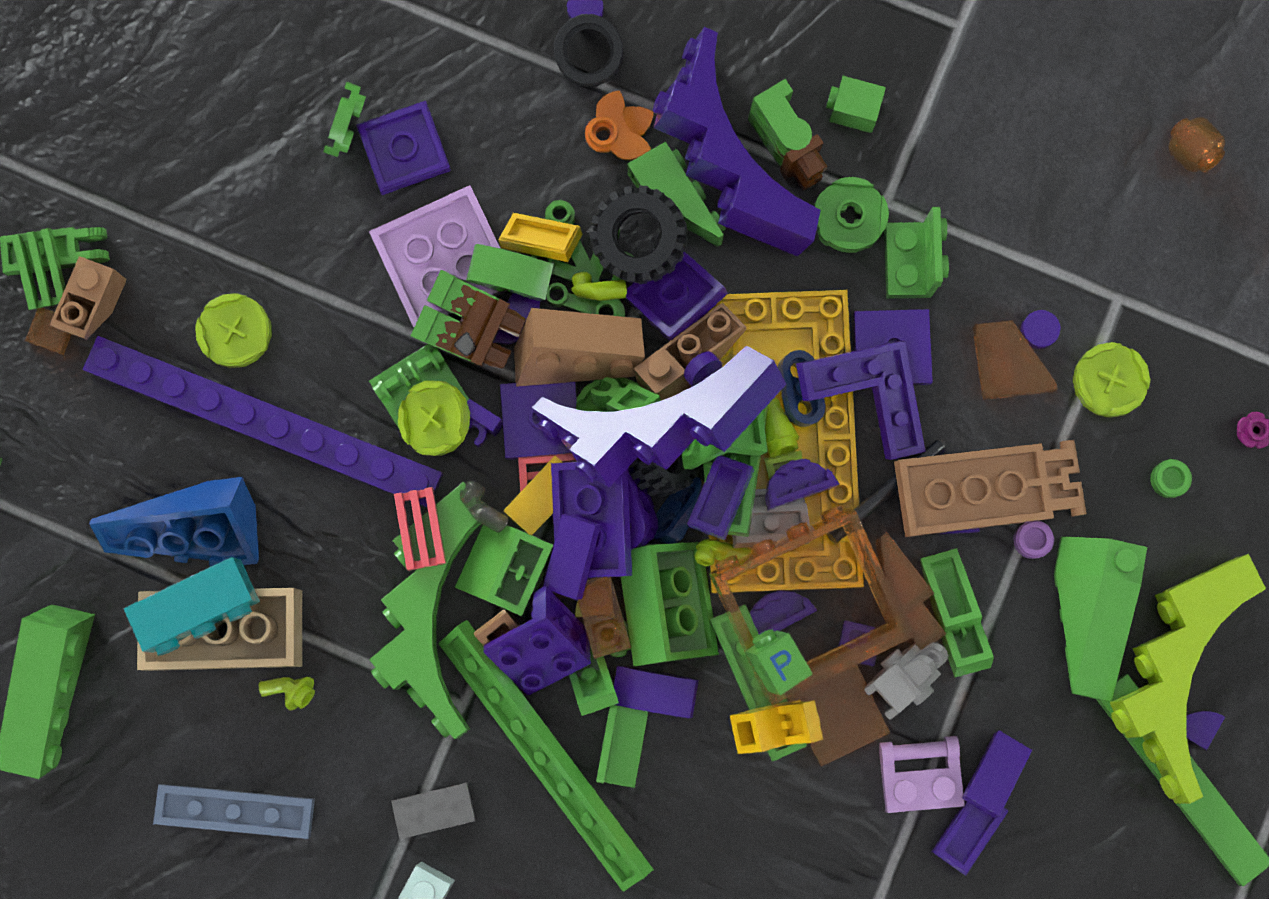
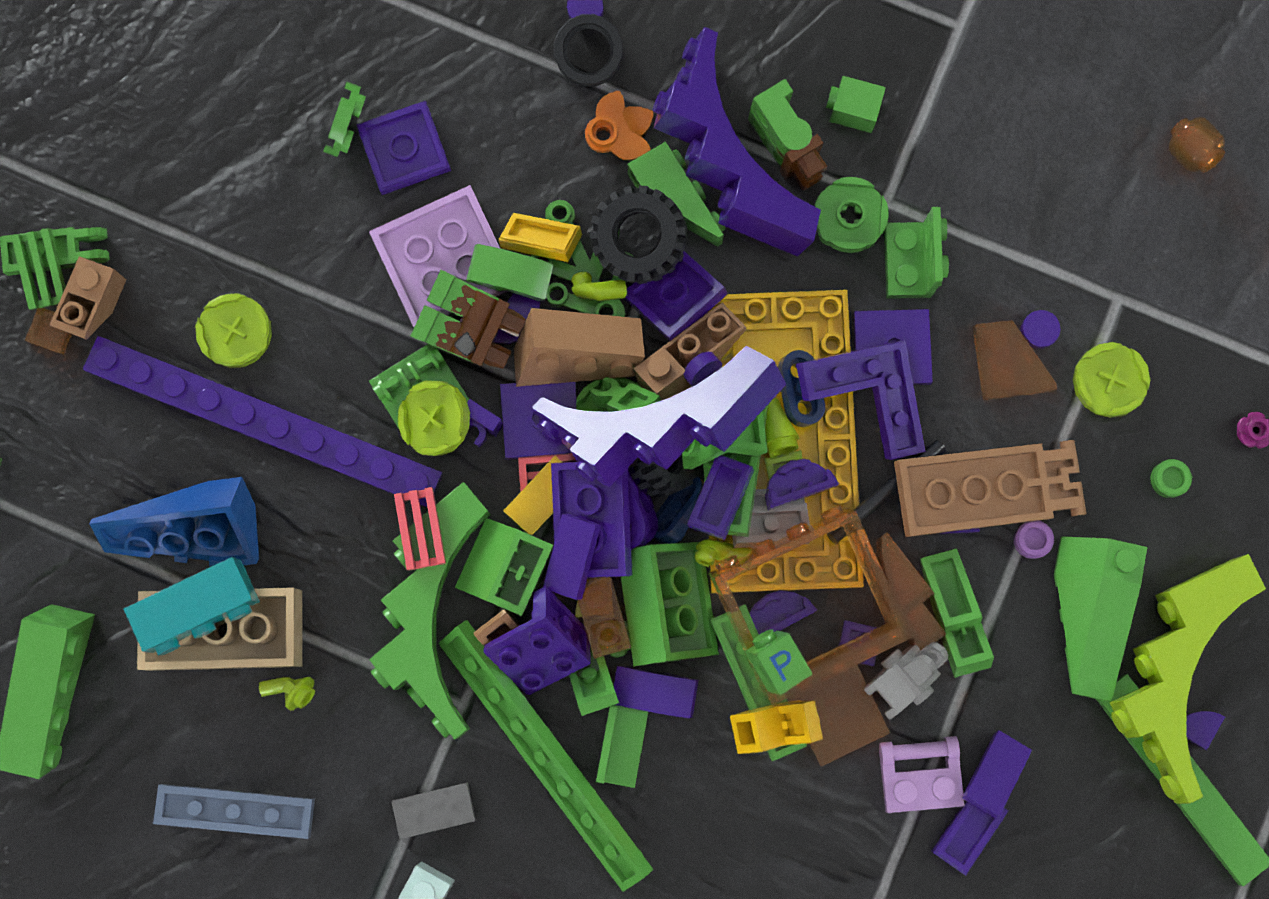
clear smoke arm [460,480,508,533] -> none

